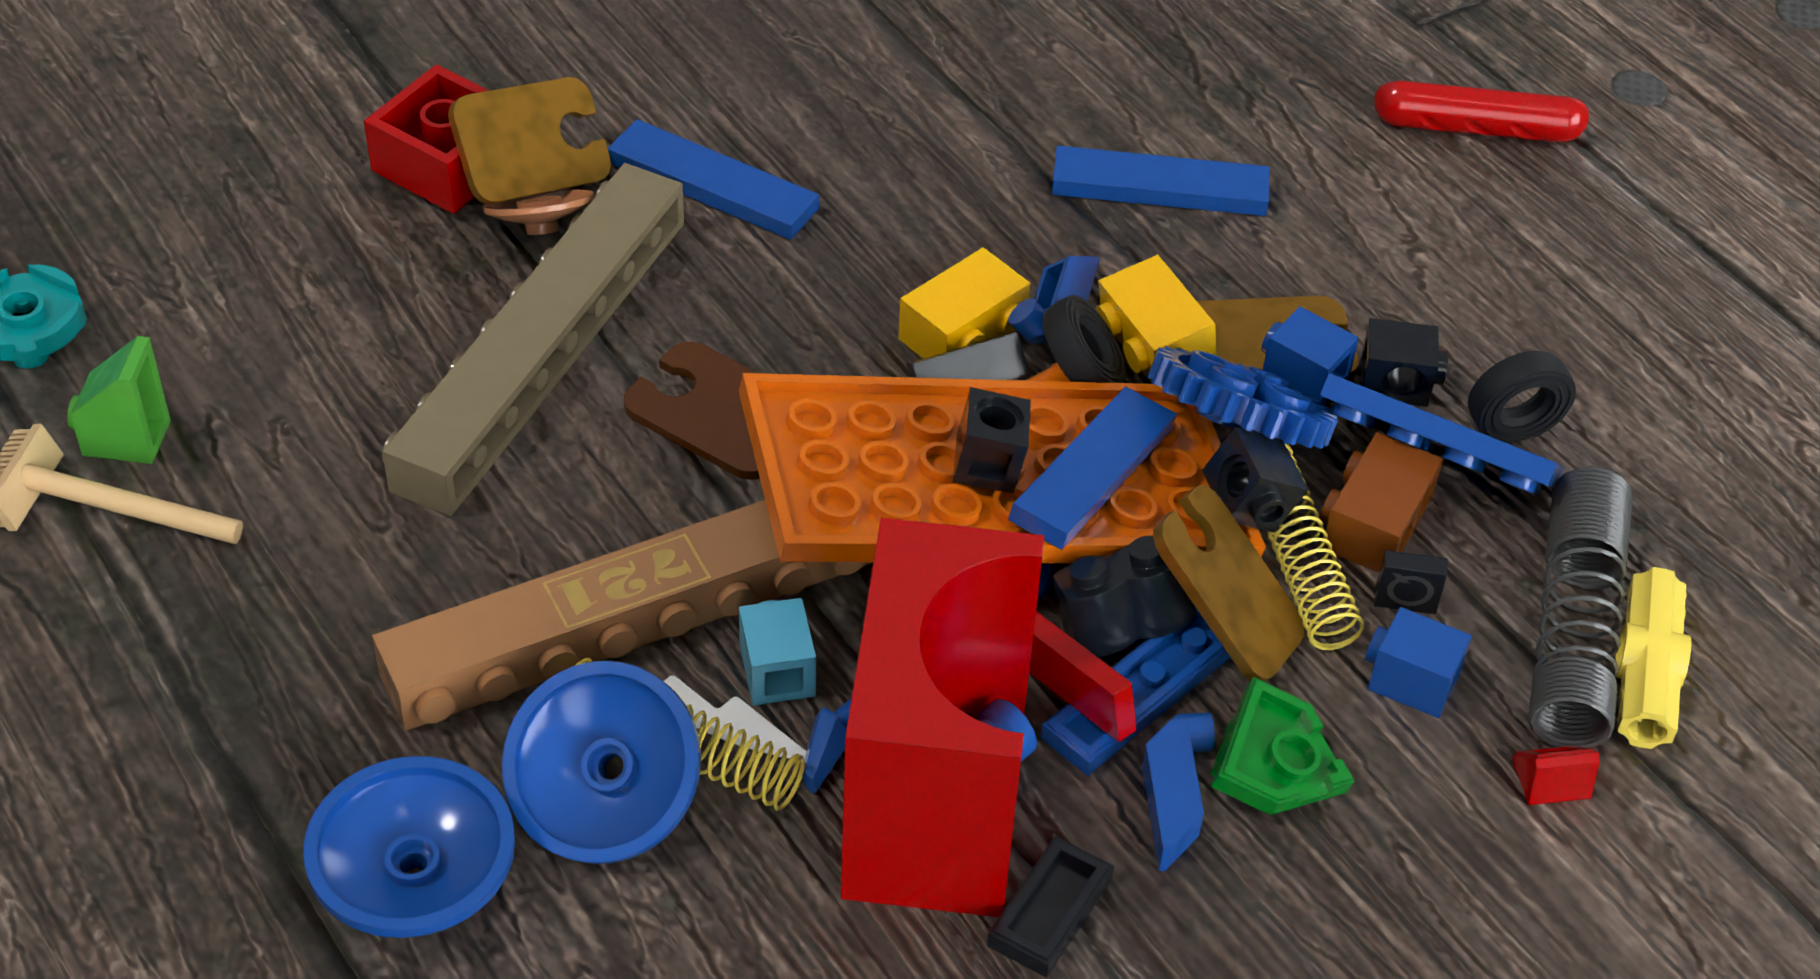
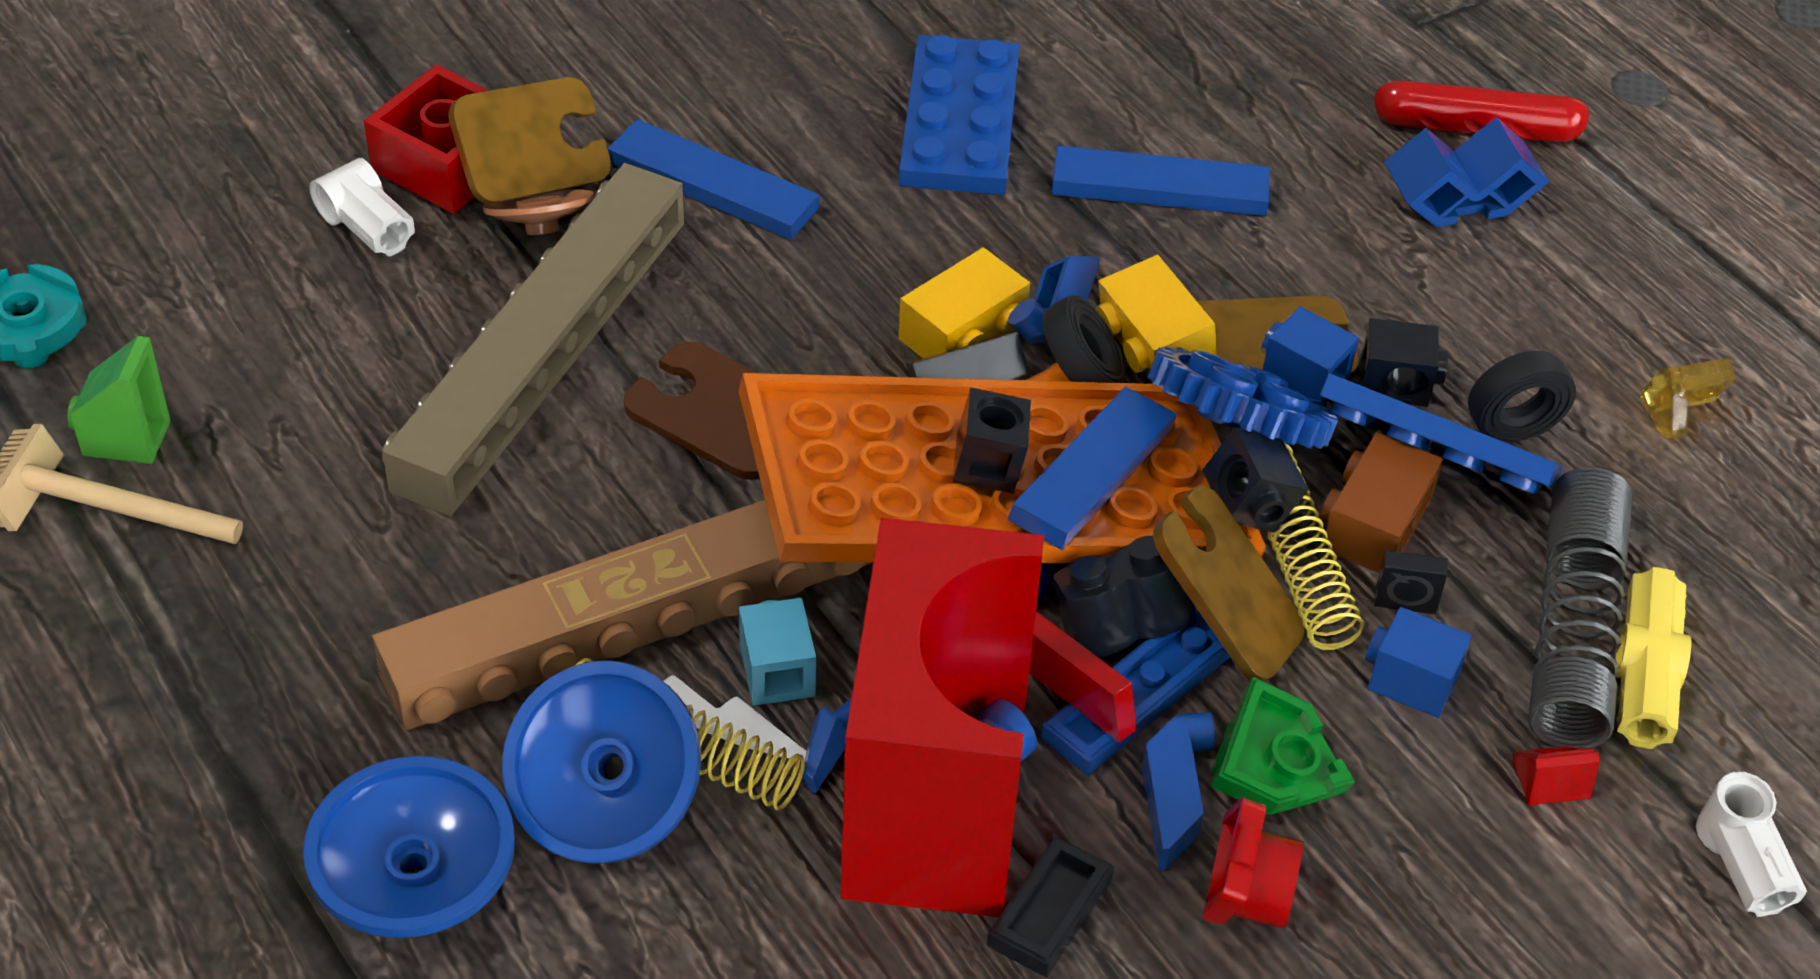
none -> white piece [309,158,415,257]
none -> blue plate [899,35,1020,195]
none -> red piece [1202,798,1304,929]
none -> blue brick [1384,117,1549,227]
none -> clear yellow tile [1641,358,1737,439]
none -> white piece [1696,772,1807,917]

